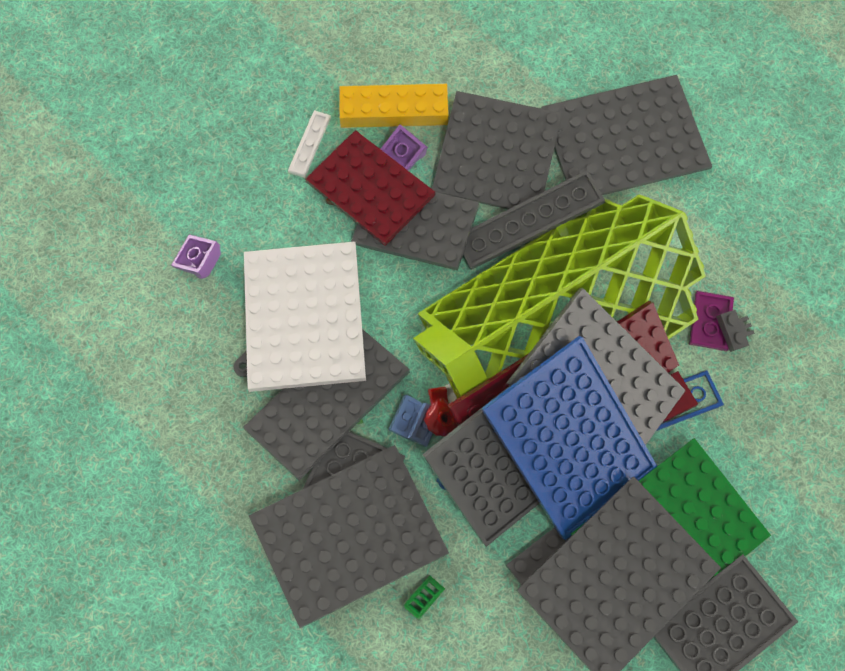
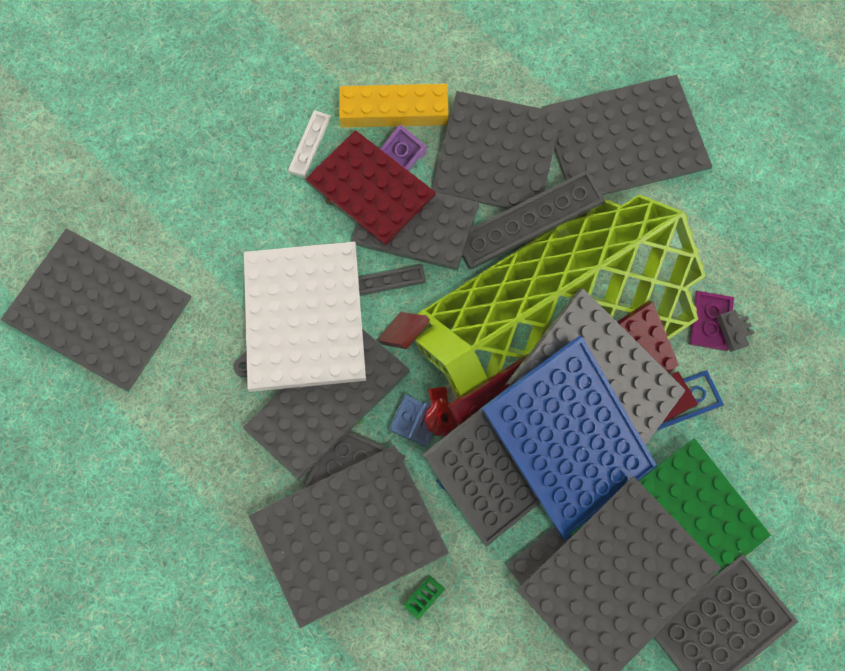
medium lavender slope [171,235,221,279] -> none
none -> dark grey plate [1,228,192,392]
none -> dark grey tile [358,265,426,296]
none -> dark red tile [377,312,430,349]

